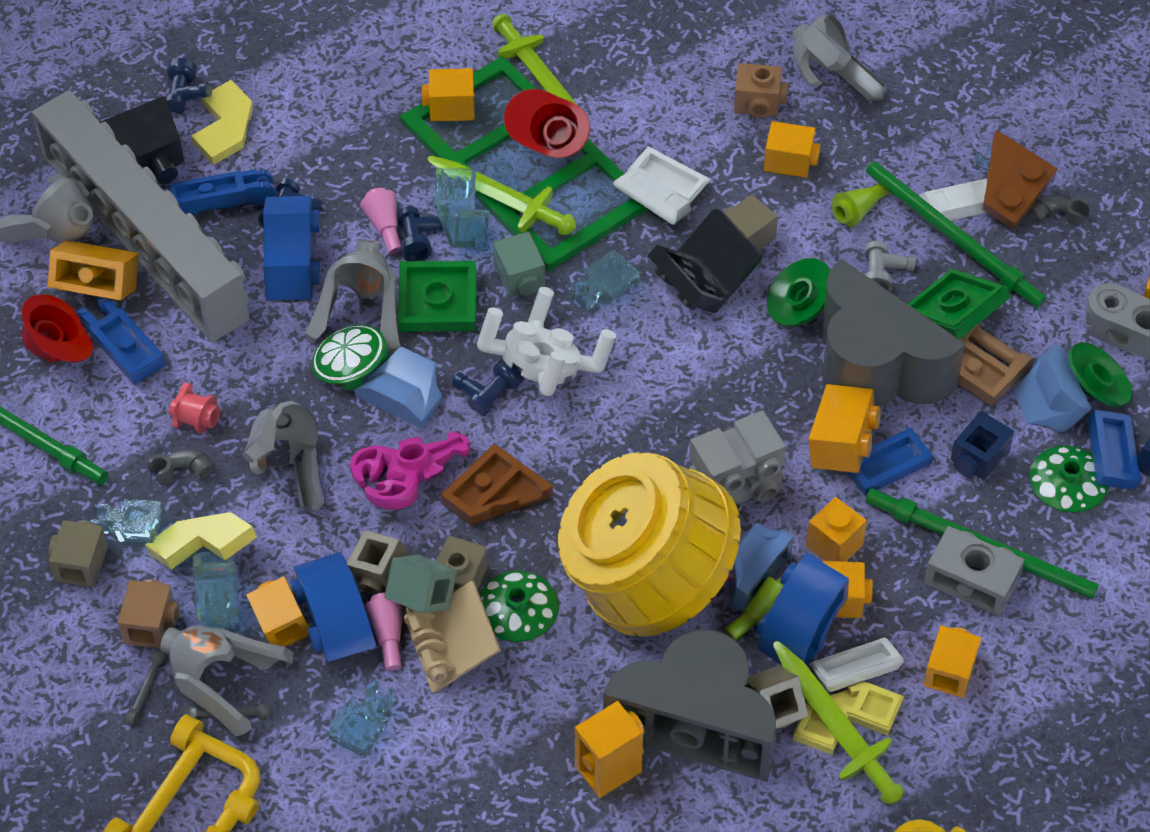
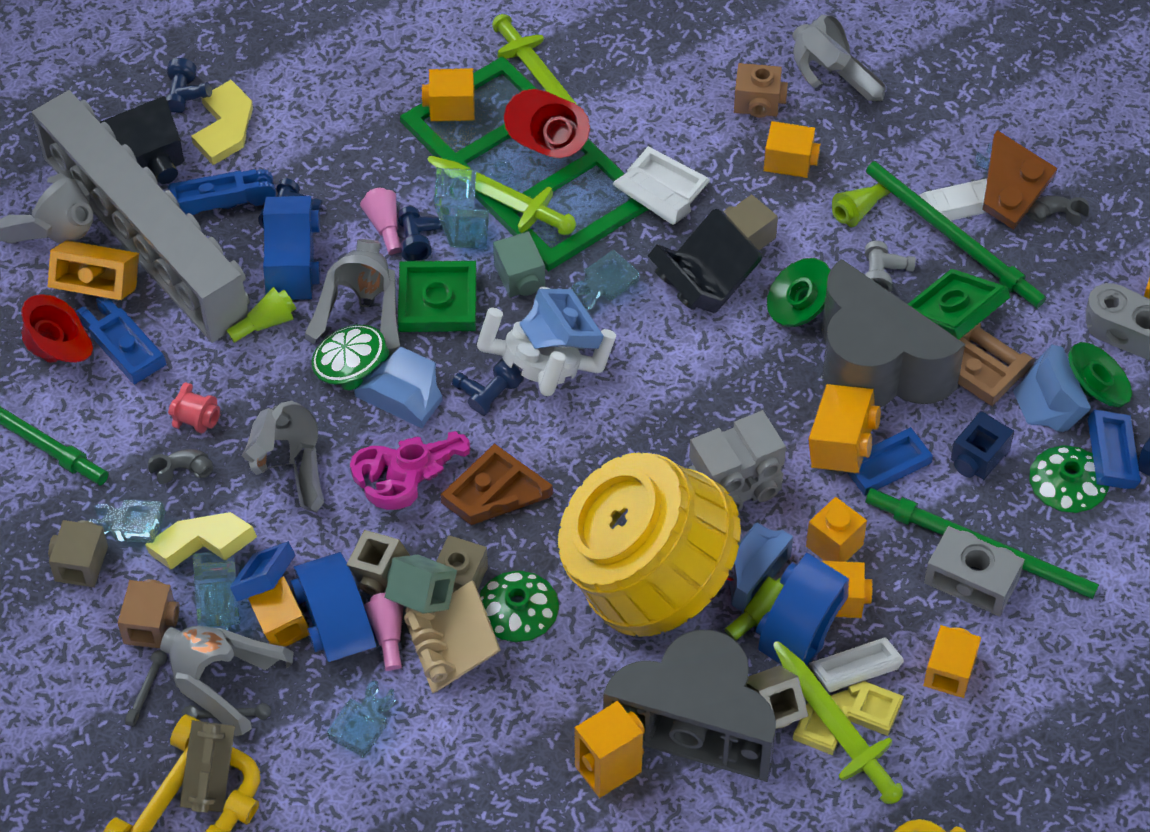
none -> dark tan hinge [180,720,235,813]
none -> lime cone [226,287,296,343]
none -> blue tile [230,541,296,601]
none -> medium blue slope [520,289,604,349]

